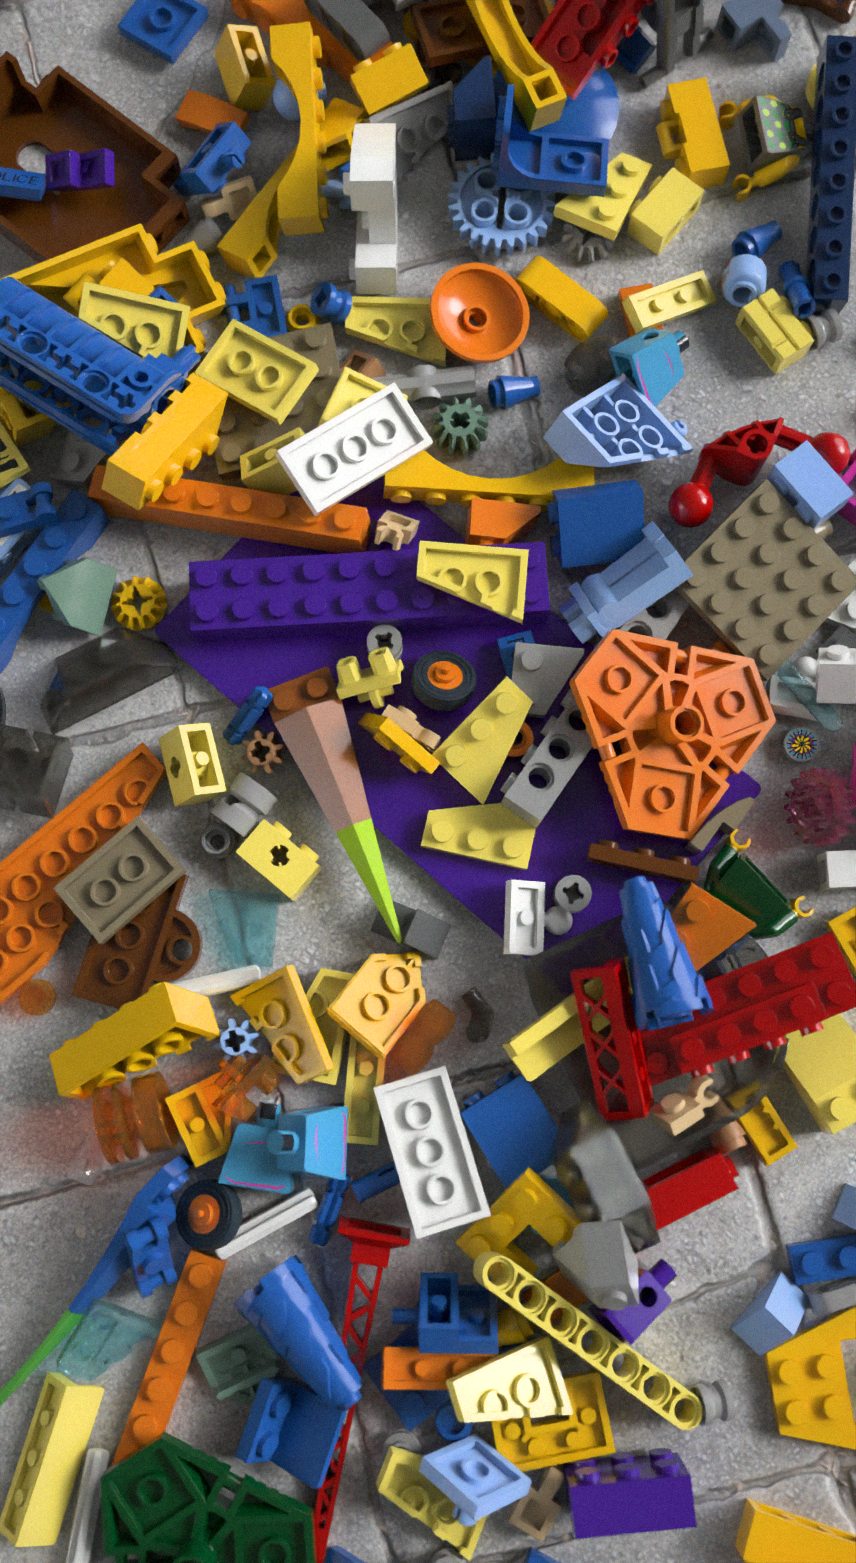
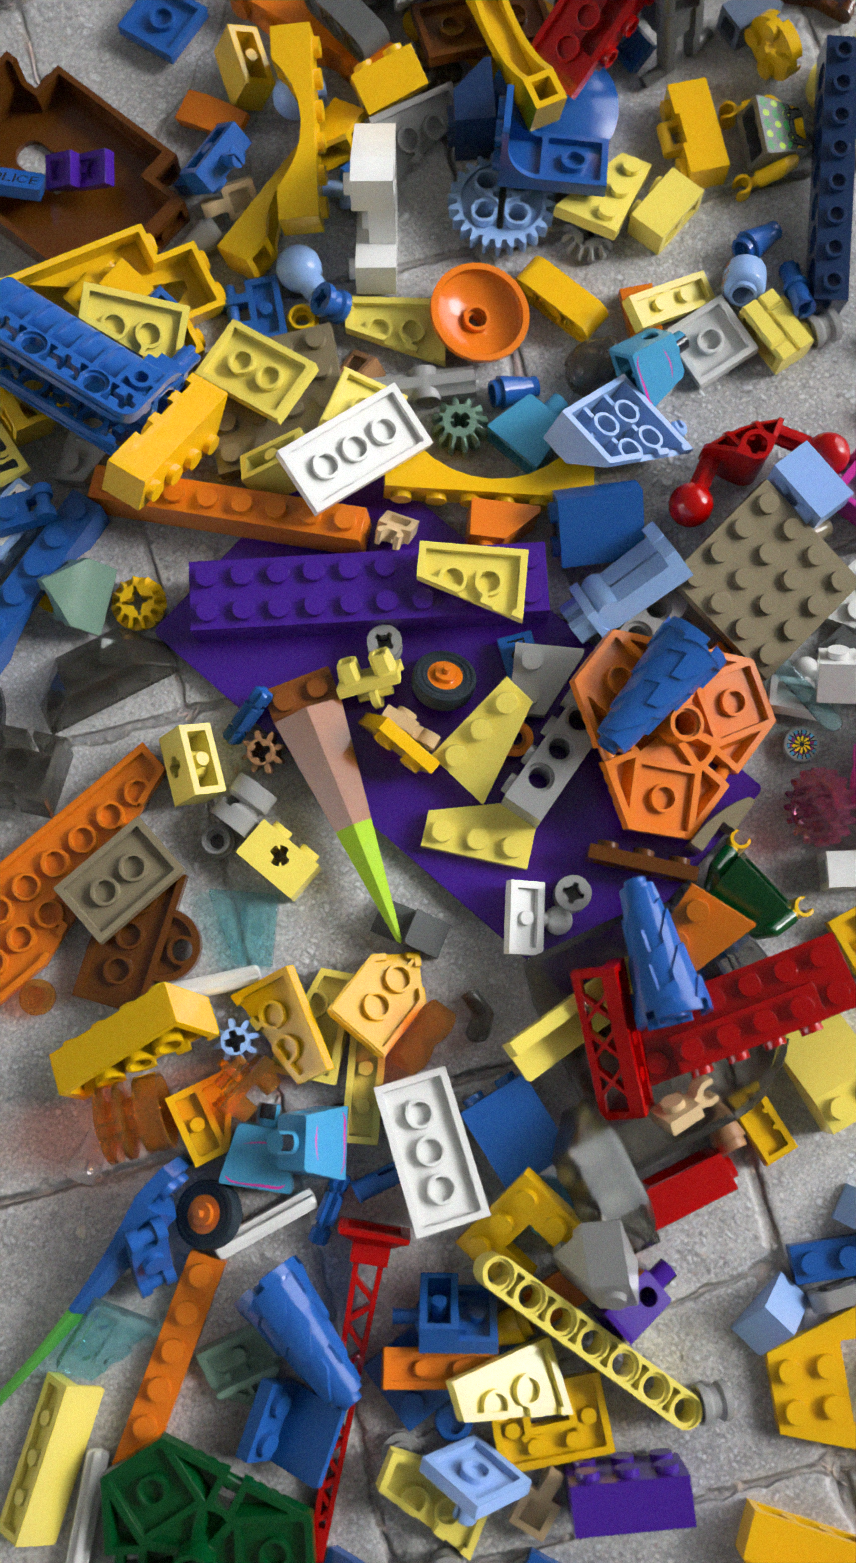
none -> light blue piece [276,244,327,302]
none -> dark azure torso [487,393,568,474]
none -> blue cone [597,615,726,755]
none -> white plate [665,294,759,390]
none -> yellow plate [744,9,803,81]

